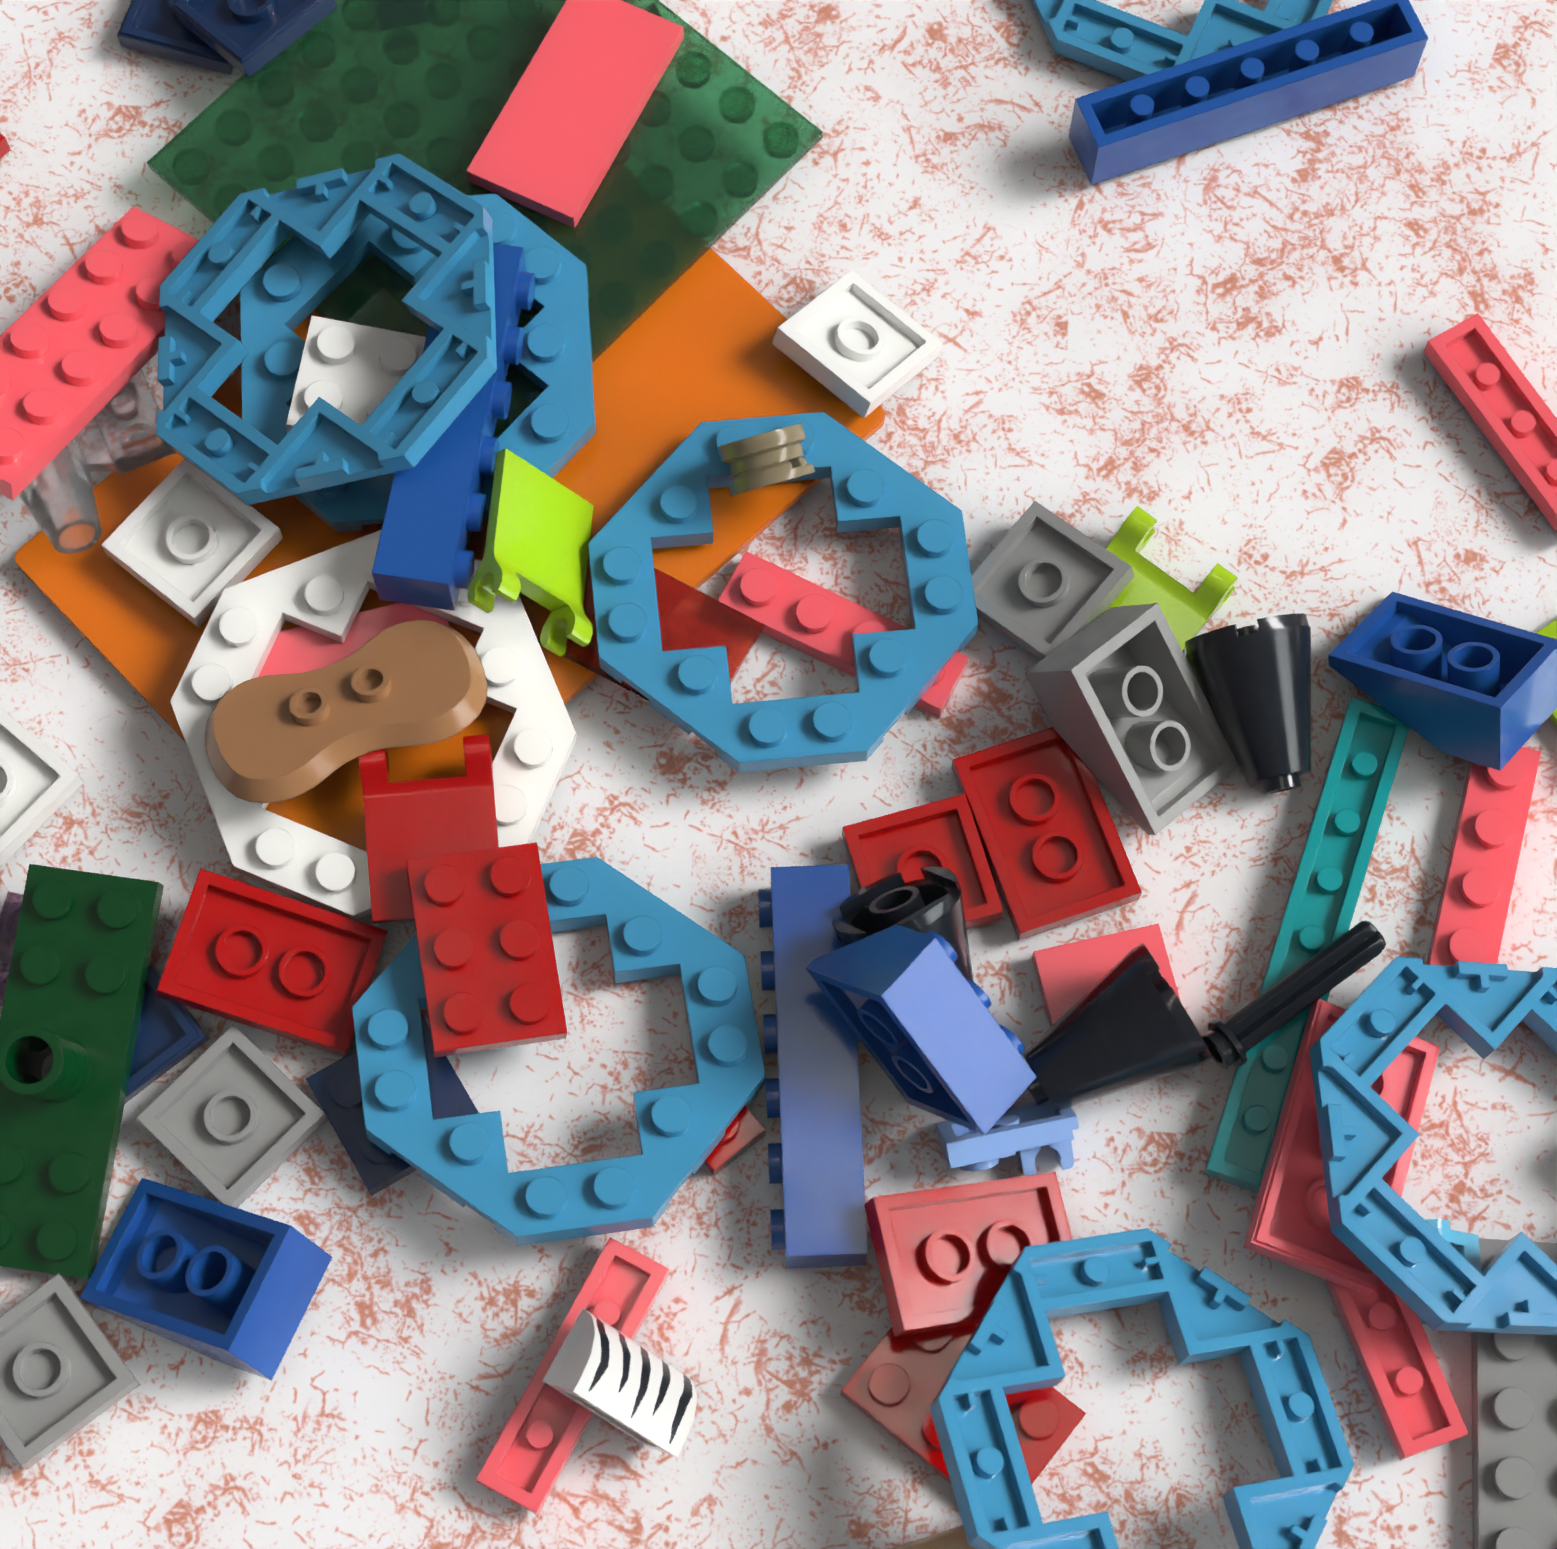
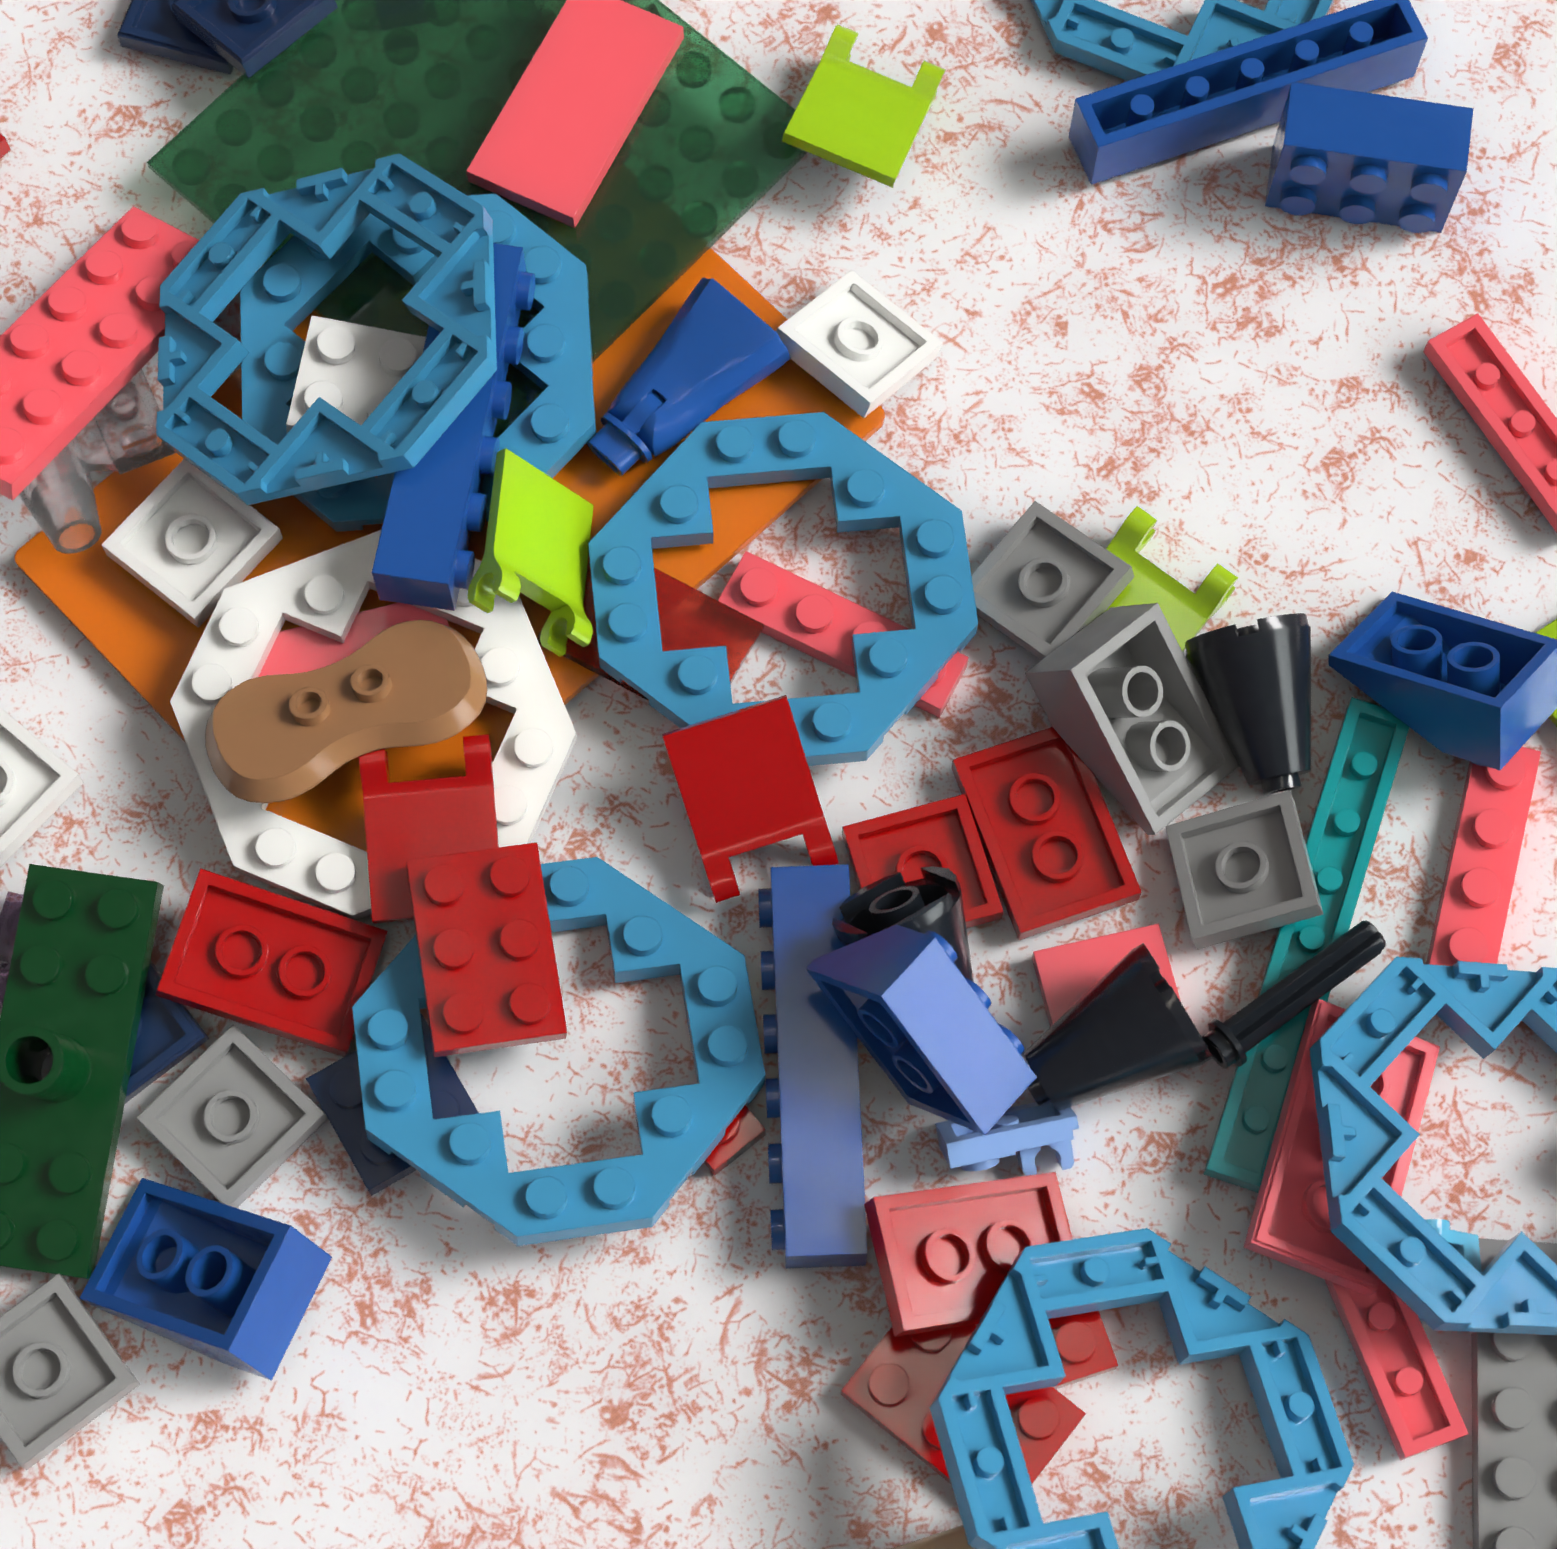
coral plate [476,1237,670,1515] -> none
white brick [542,1308,697,1457] -> none
dark tan wheel [718,423,815,496] -> none
none -> blue piece [587,277,791,476]
none -> red flag [662,695,839,903]
none -> lime flag [782,24,946,187]
none -> red plate [1048,1311,1118,1389]
none -> light grey plate [1166,790,1323,950]
none -> blue brick [1265,82,1474,233]

